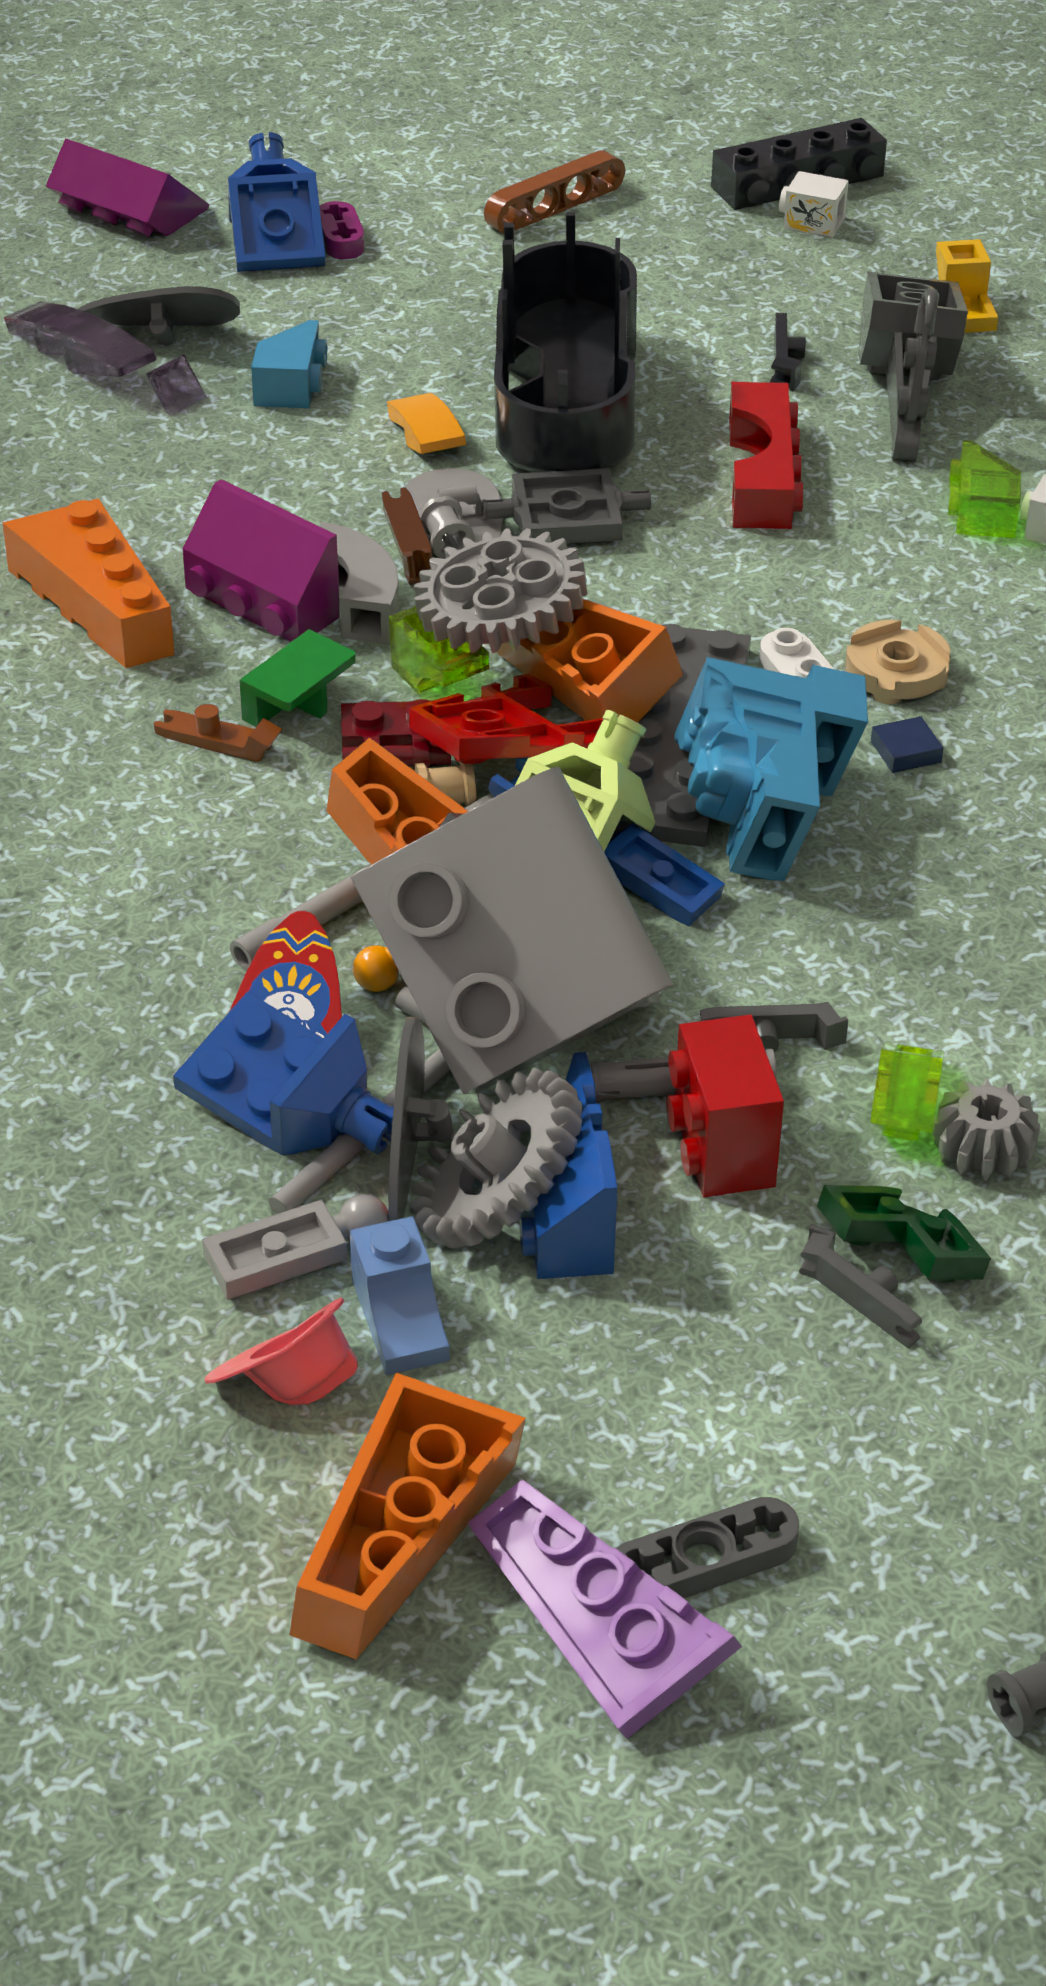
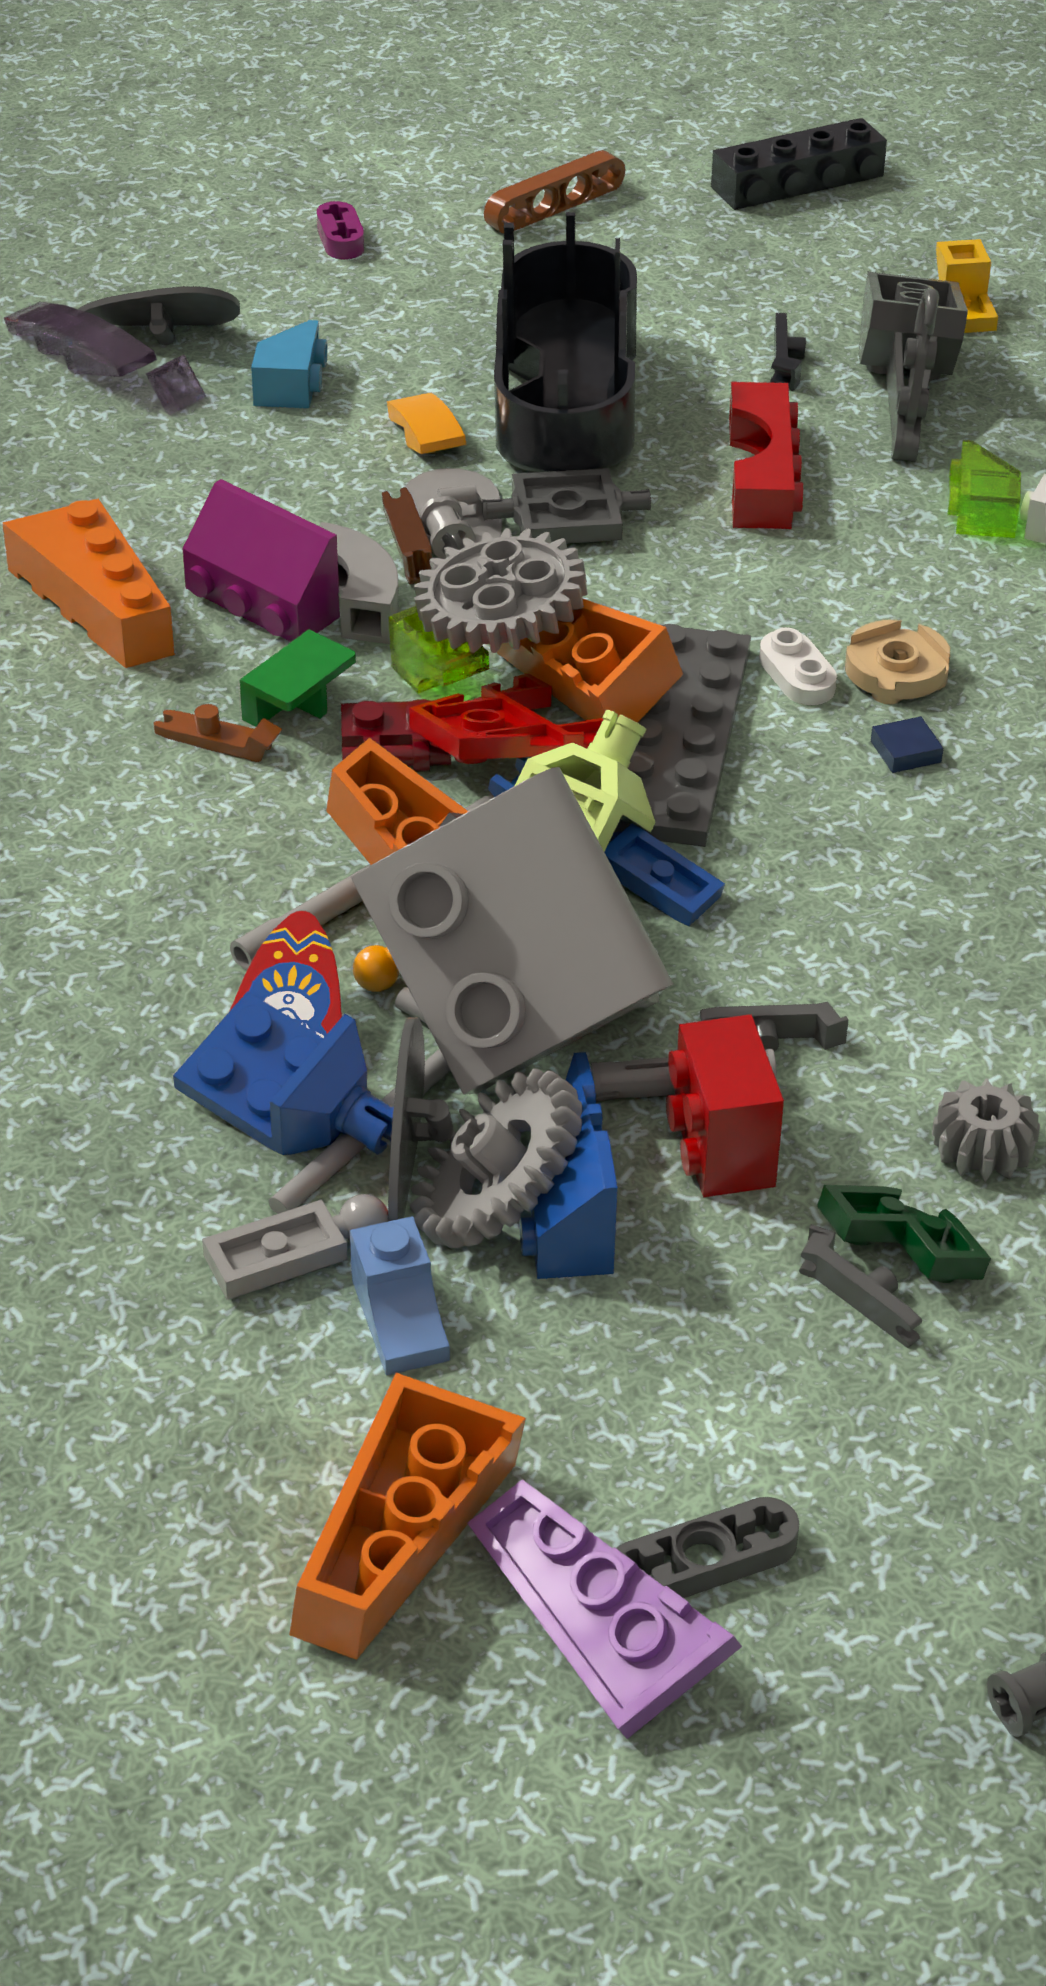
magenta slope [46,138,210,238] -> none
coral piece [204,1297,358,1405] -> none
blue plate [228,132,325,272] -> none
tan bush [415,763,476,807] -> none
dark azure brick [674,657,868,881] -> none
white brick [779,171,849,237] -> none
clear neon green arch [870,1042,946,1141] -> none

